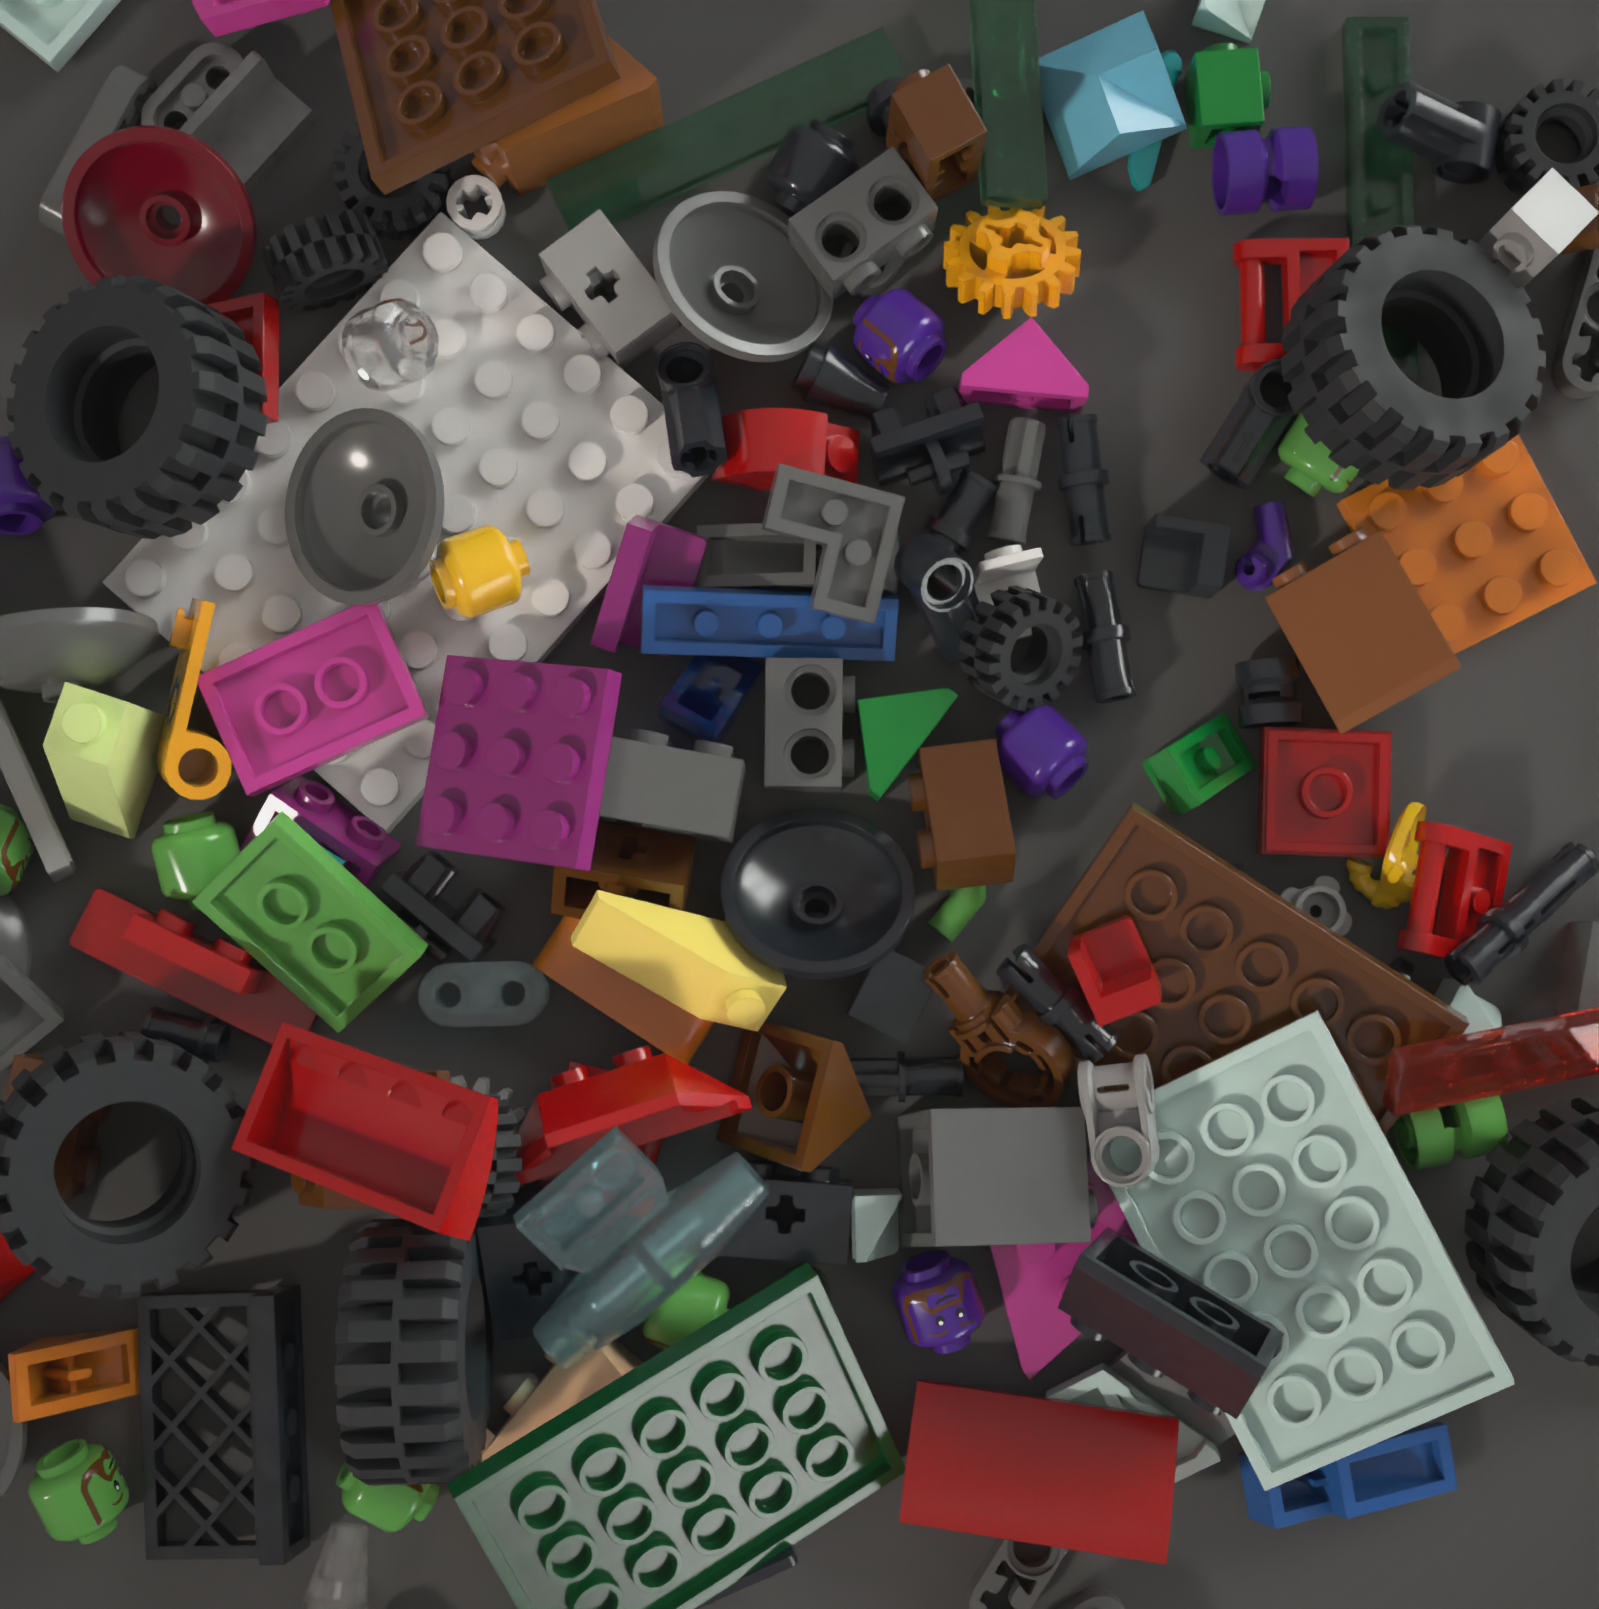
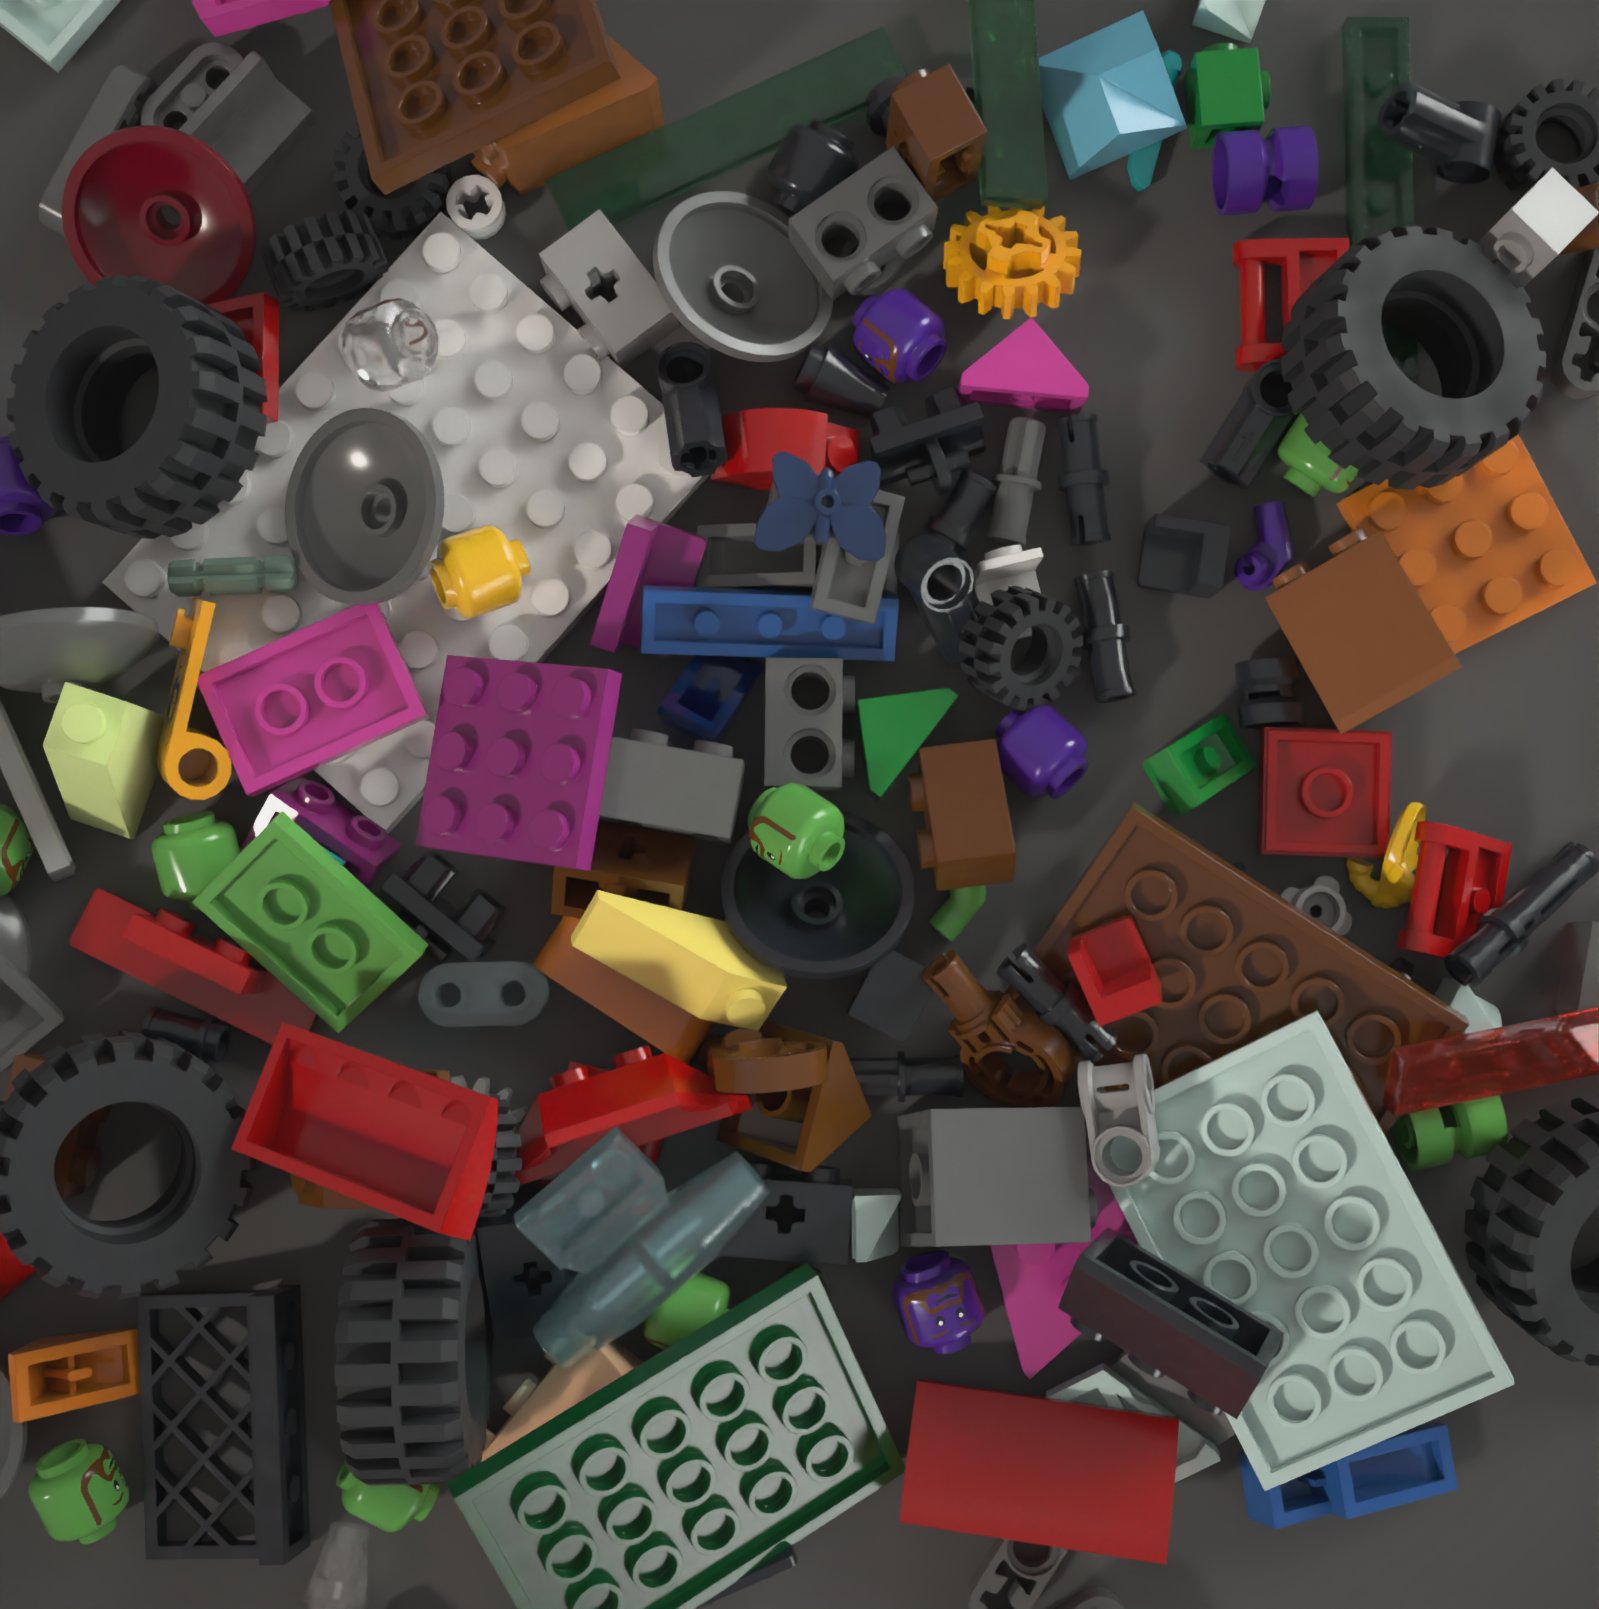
none -> sand green axle [167,555,298,597]
none -> reddish brown pin [697,1028,829,1094]
none -> bright green head [747,783,845,879]
none -> dark blue piece [754,452,887,561]

